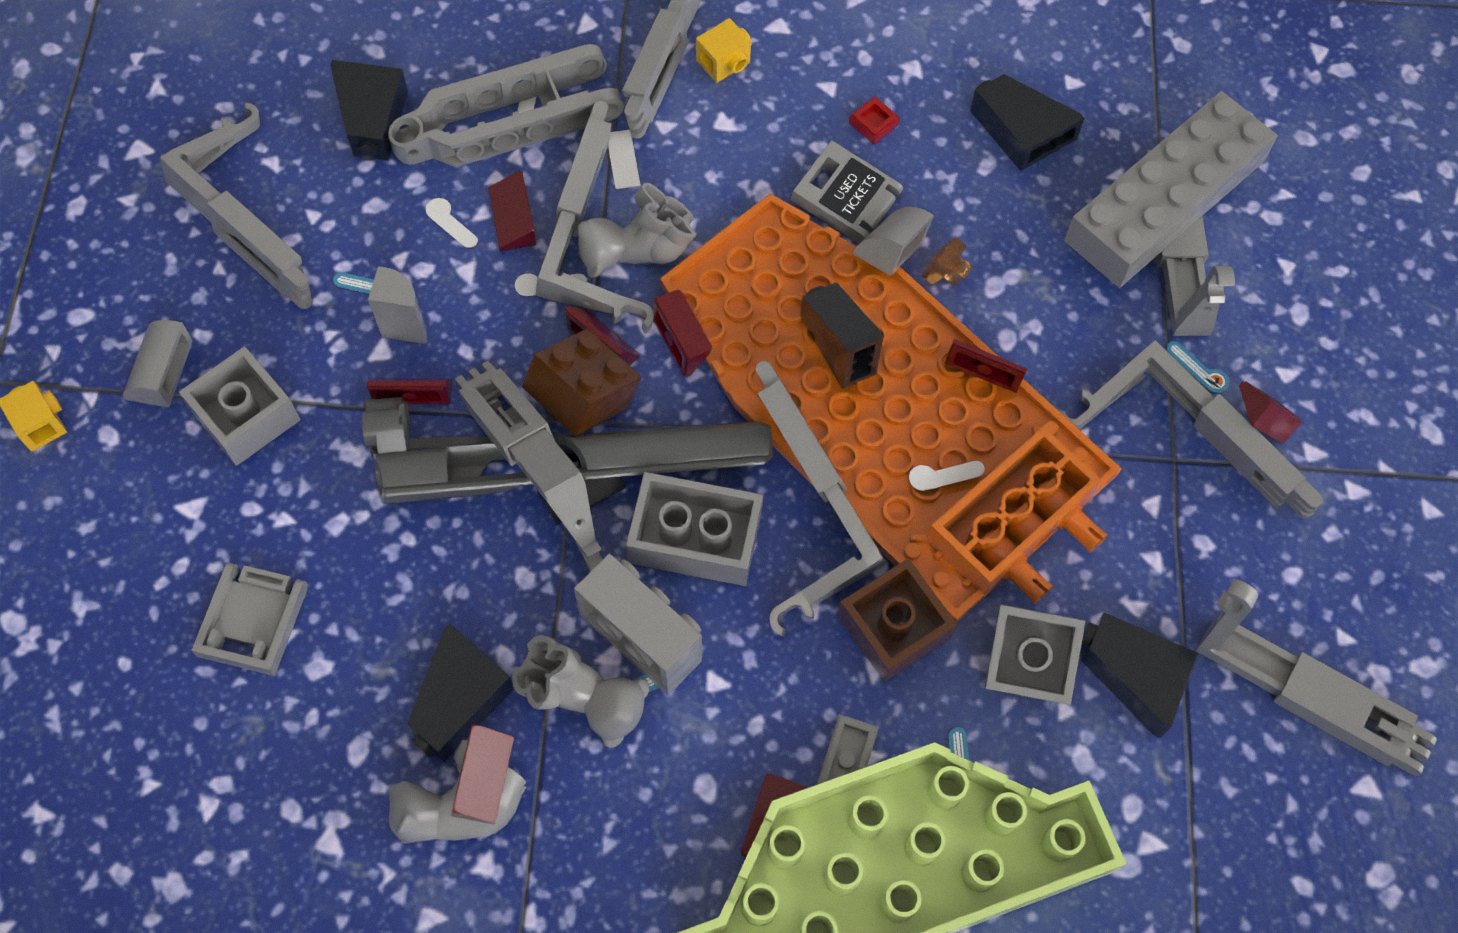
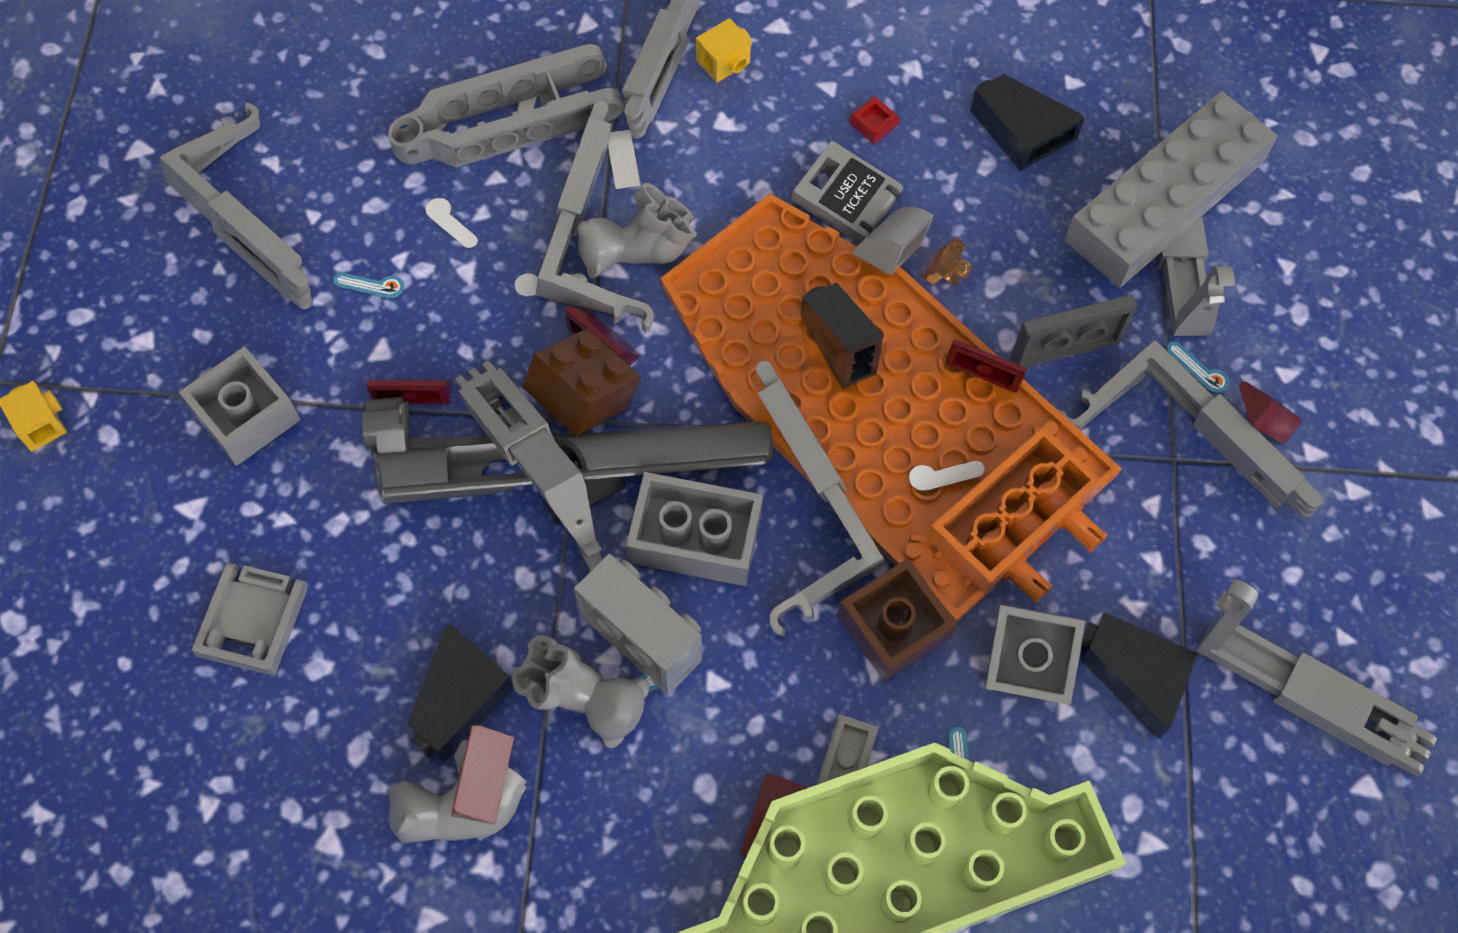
light grey brick [123,320,193,407] -> none
black slope [330,60,408,161] -> none
light grey brick [368,266,427,344] -> none
dark red slope [488,171,536,251] -> none
dark red slope [653,290,712,378] -> none
none -> dark grey tile [1010,294,1138,368]

